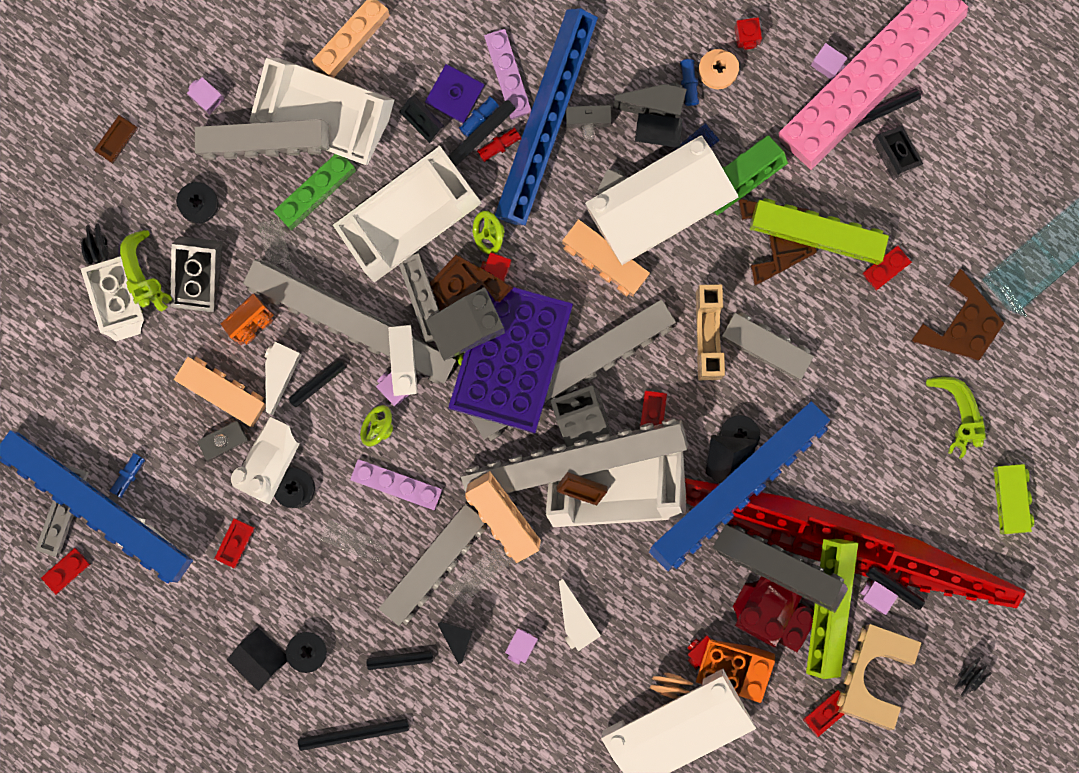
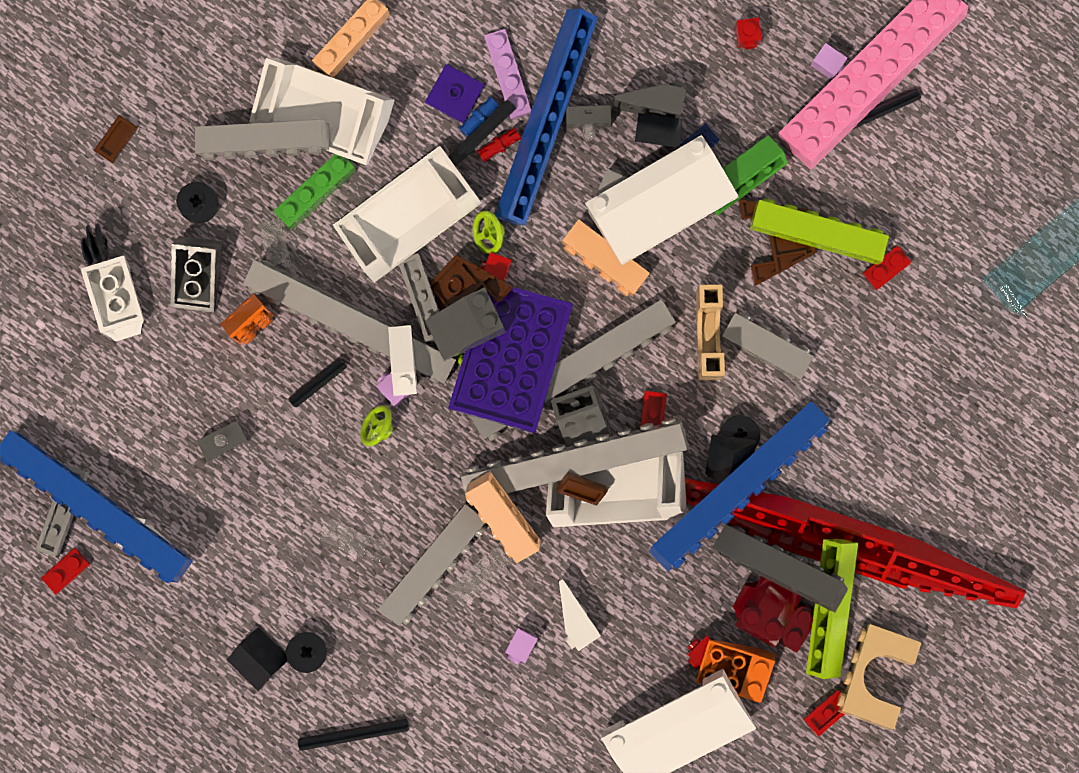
blue pin [109,453,145,498] -> none
lime piece [120,230,172,312] -> none
light nougat brick [174,357,266,427] -> none
lavender brick [187,77,224,115] -> none
red plate [214,518,255,569] -> none
white slope [231,417,300,504] -> none
white slope [265,342,302,415] -> none
black piece [274,468,316,508] -> none
lavender plate [350,459,442,511] -> none
black axle [366,650,433,670] -> none
black plate [399,95,445,143] -> none
black slope [438,620,474,665] -> none
light nougat piece [650,673,693,699] -> none
blue pin [680,59,699,106] -> none
light nougat piece [698,49,739,90] -> none
lavender brick [860,581,898,615] -> none
black axle [866,566,925,610] -> none
black slope [872,126,923,180] -> none
reddish brown wing [911,269,1004,361] -> none
lime piece [926,377,986,459] -> none
black piece [954,657,992,697] -> none
lime brick [993,464,1034,534] -> none

